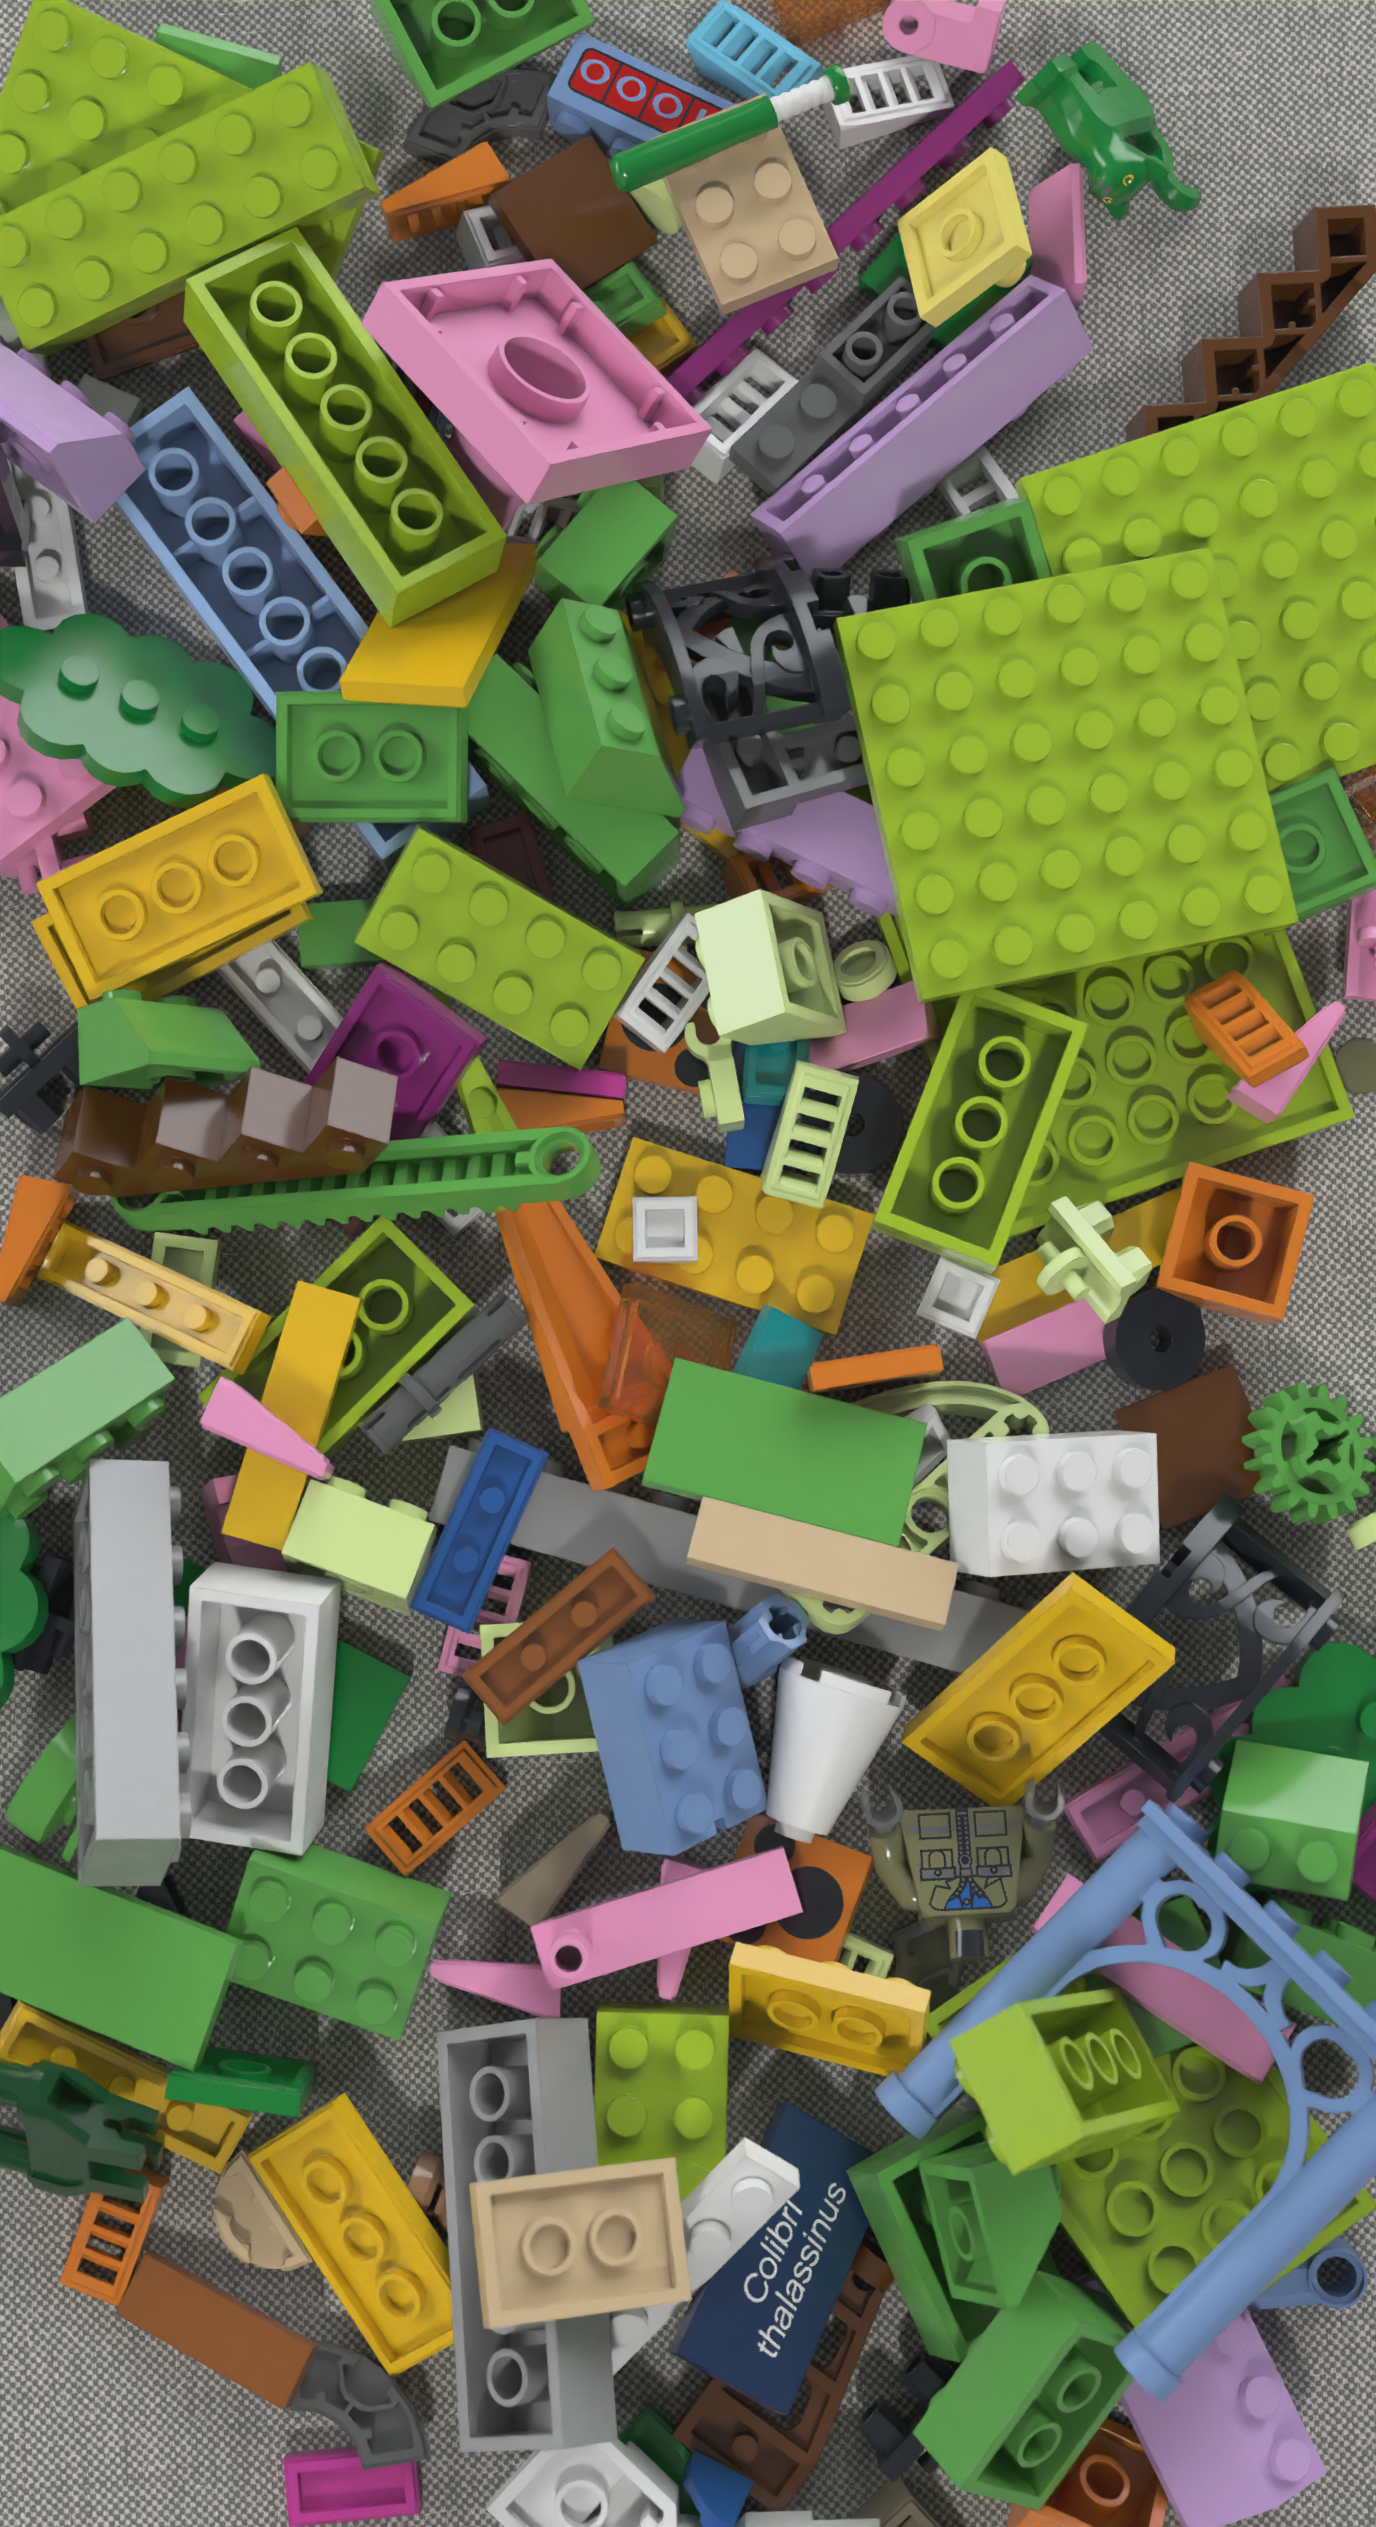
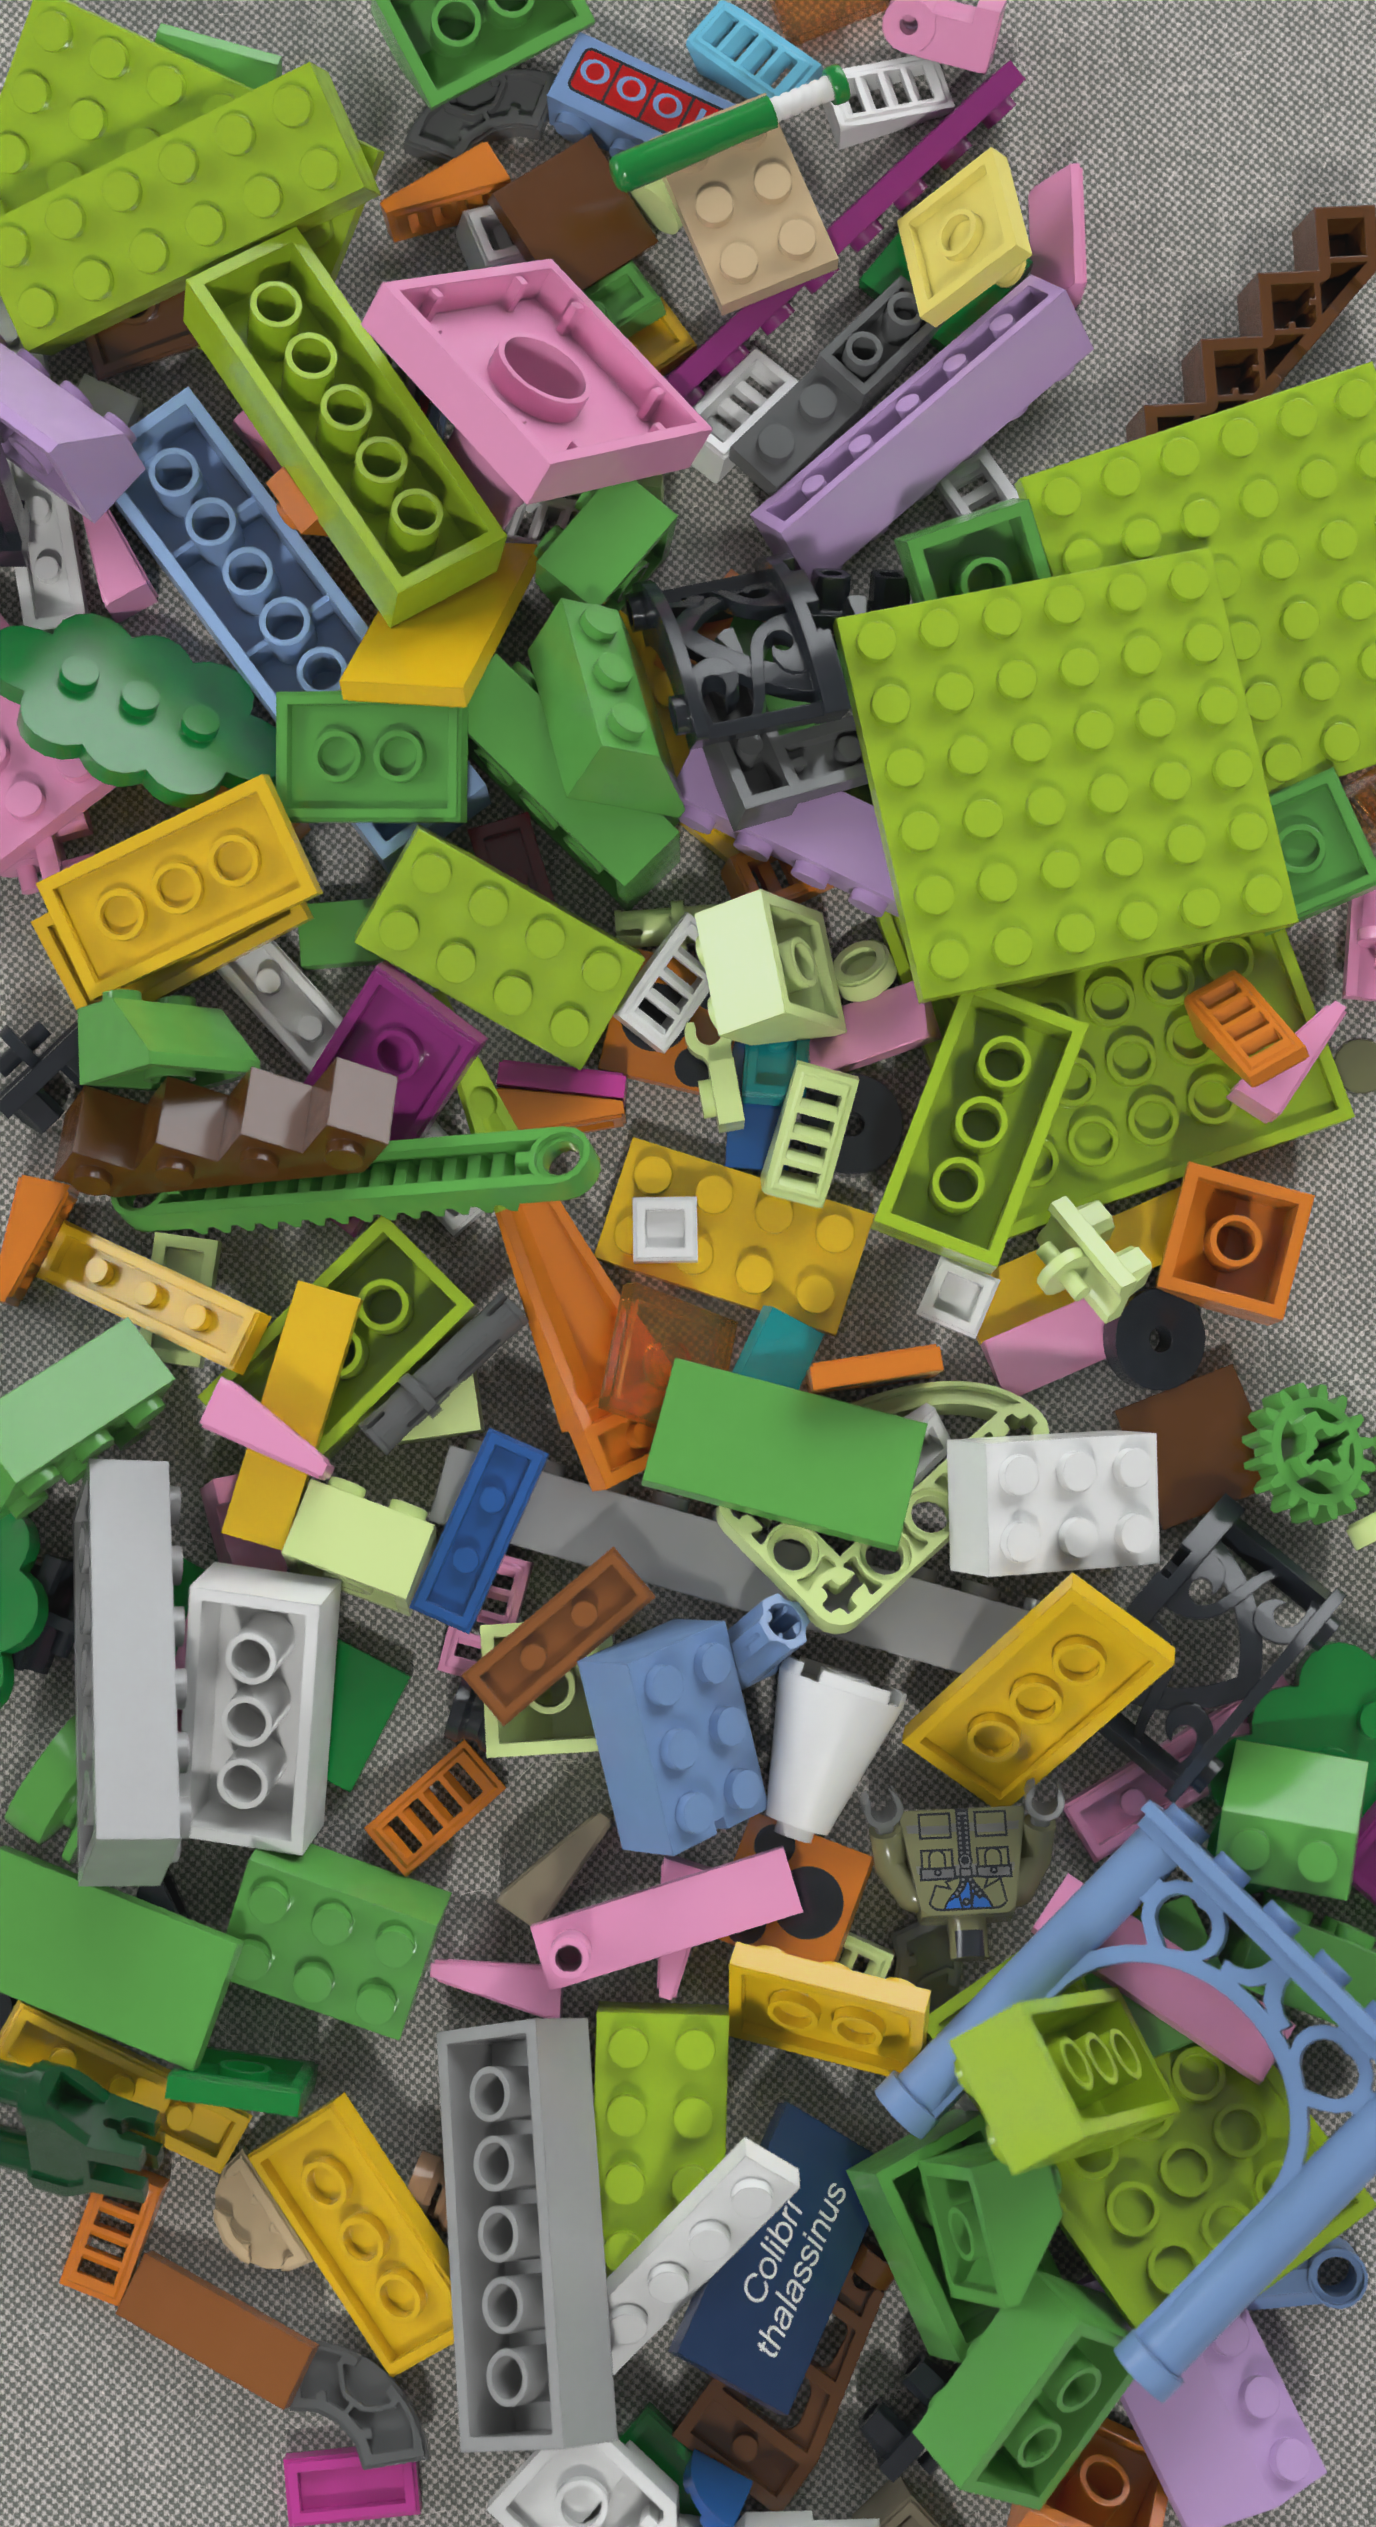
tan plate [469,2157,692,2329] -> none
tan tile [685,1496,959,1632] -> none
green animal [1015,41,1202,221] -> none
none -> bright pink slope [82,509,159,623]

